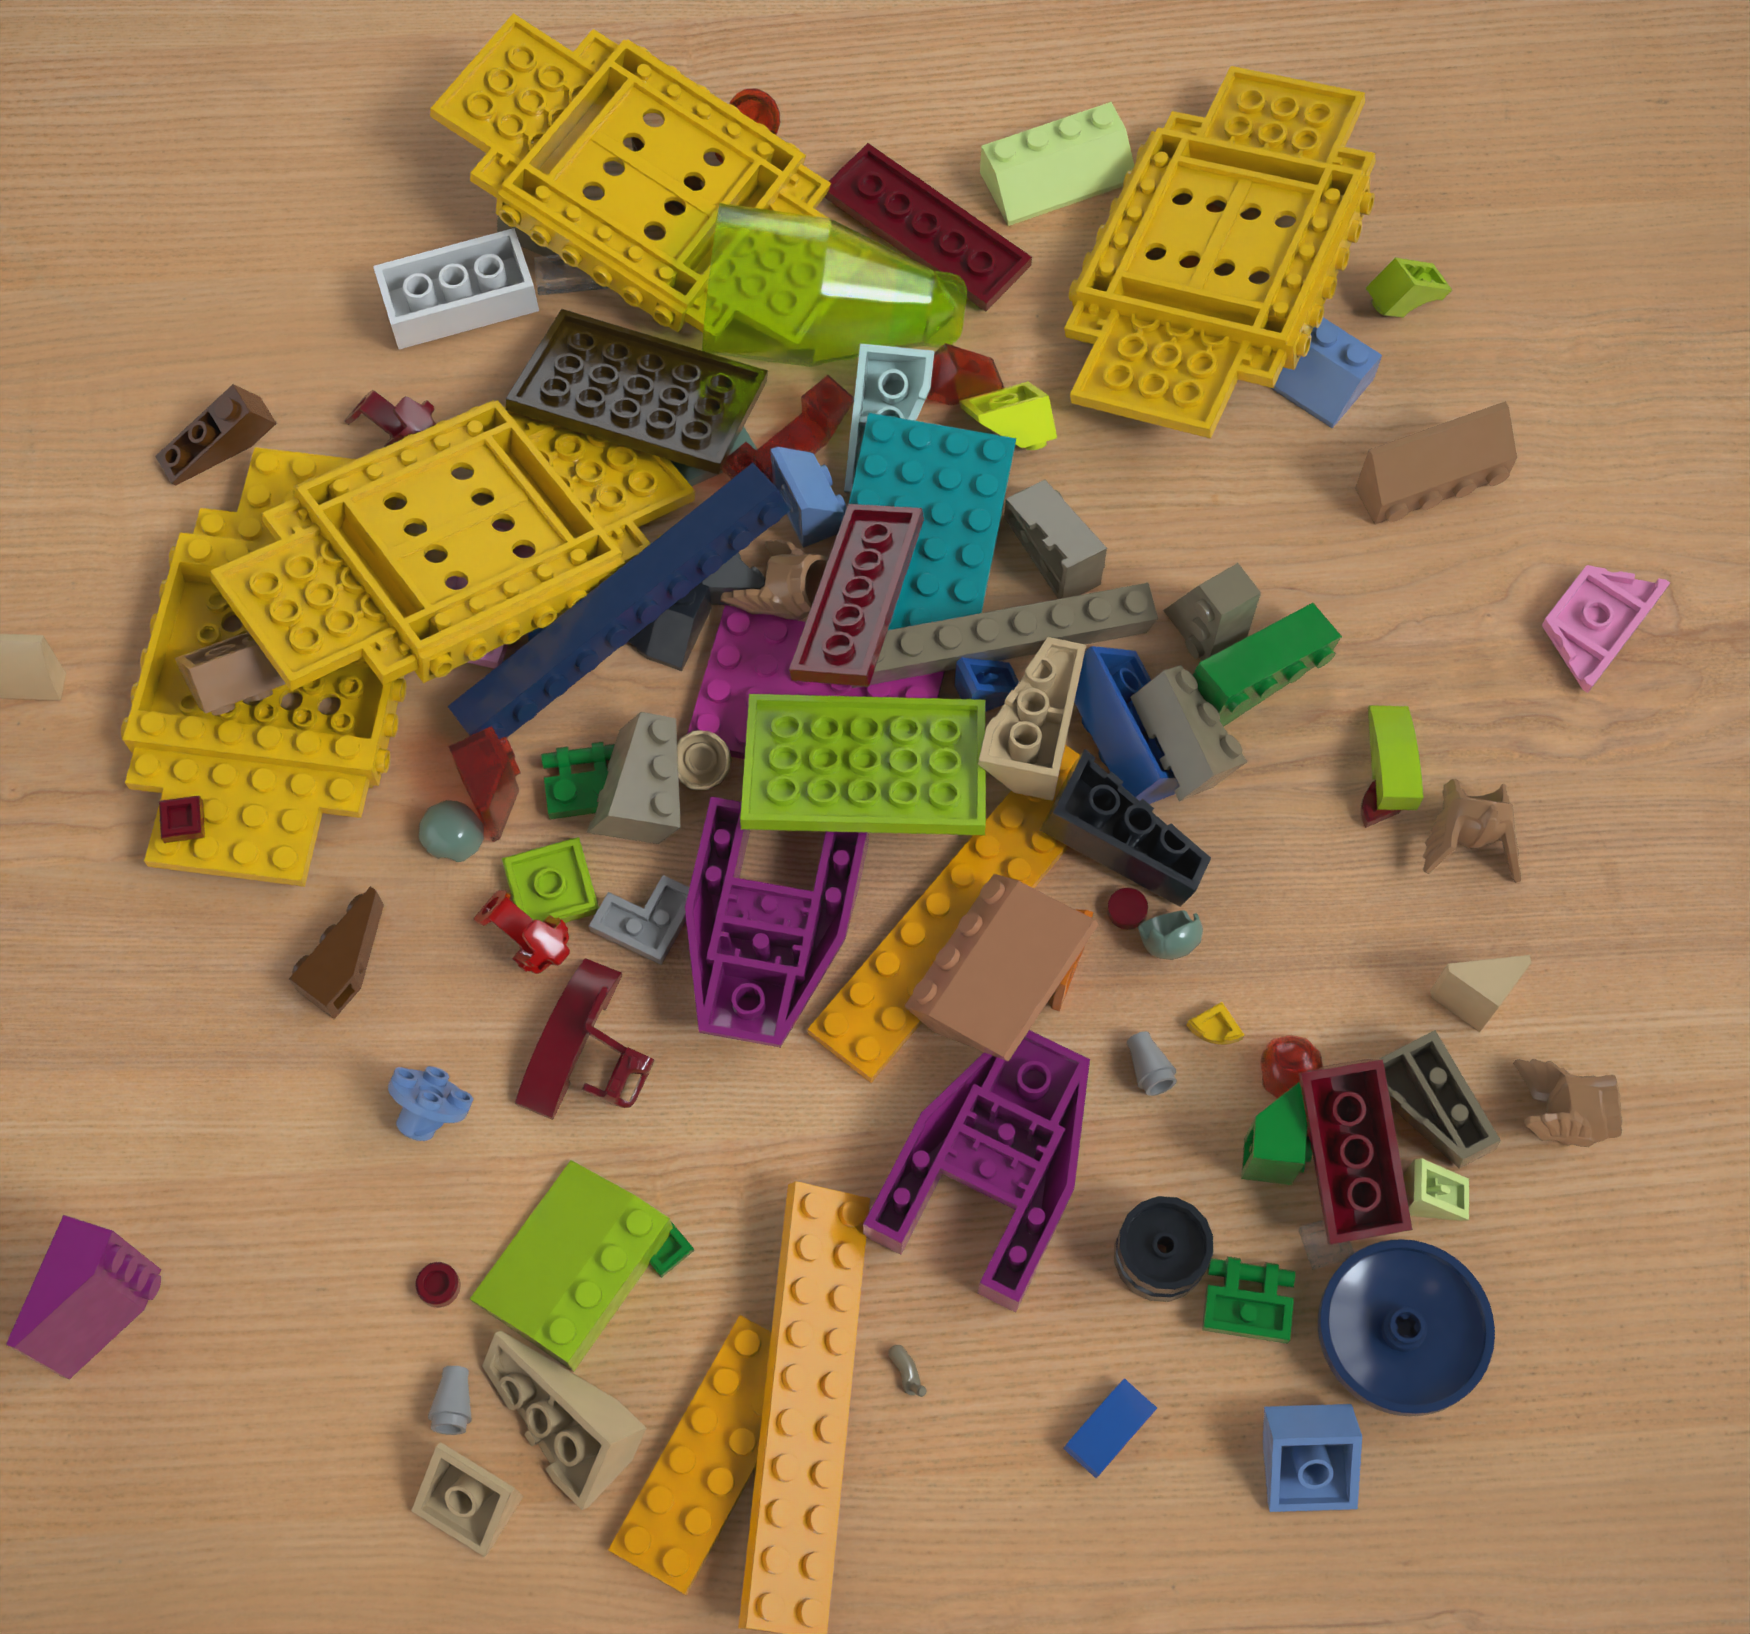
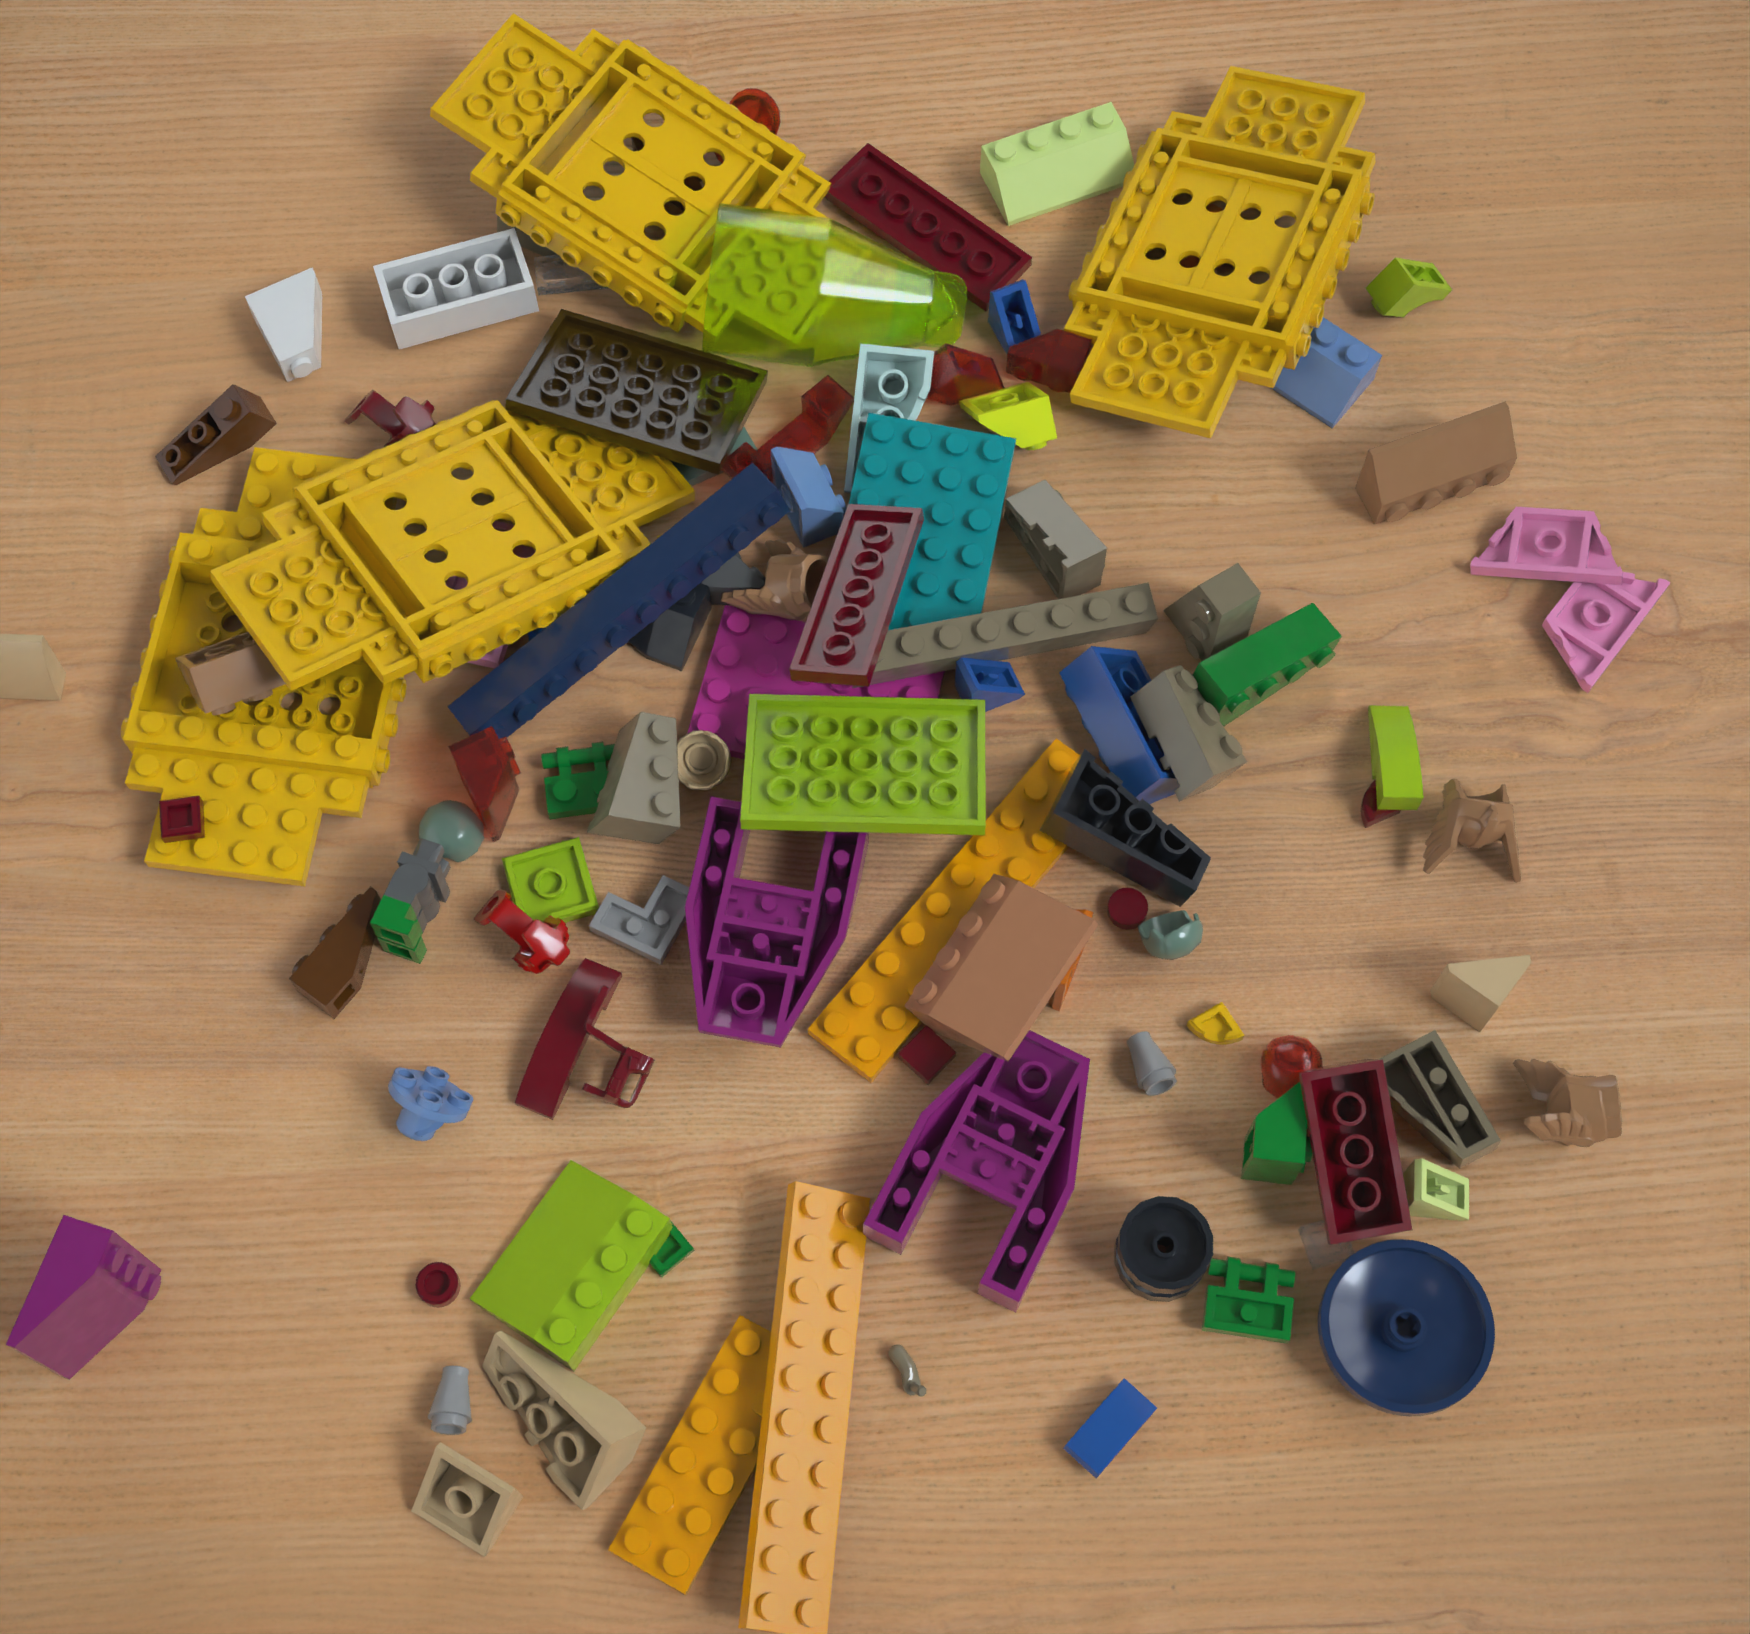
tan wedge [978,637,1086,801] -> none
medium blue slope [1263,1404,1362,1512] -> none
none -> white slope [245,268,322,382]
none -> hips [370,838,451,964]
none -> dark red tile [898,1025,956,1085]
none -> blue slope [988,279,1045,362]
none -> clear red slope [1006,329,1092,393]
none -> bright pink wing [1470,507,1623,585]

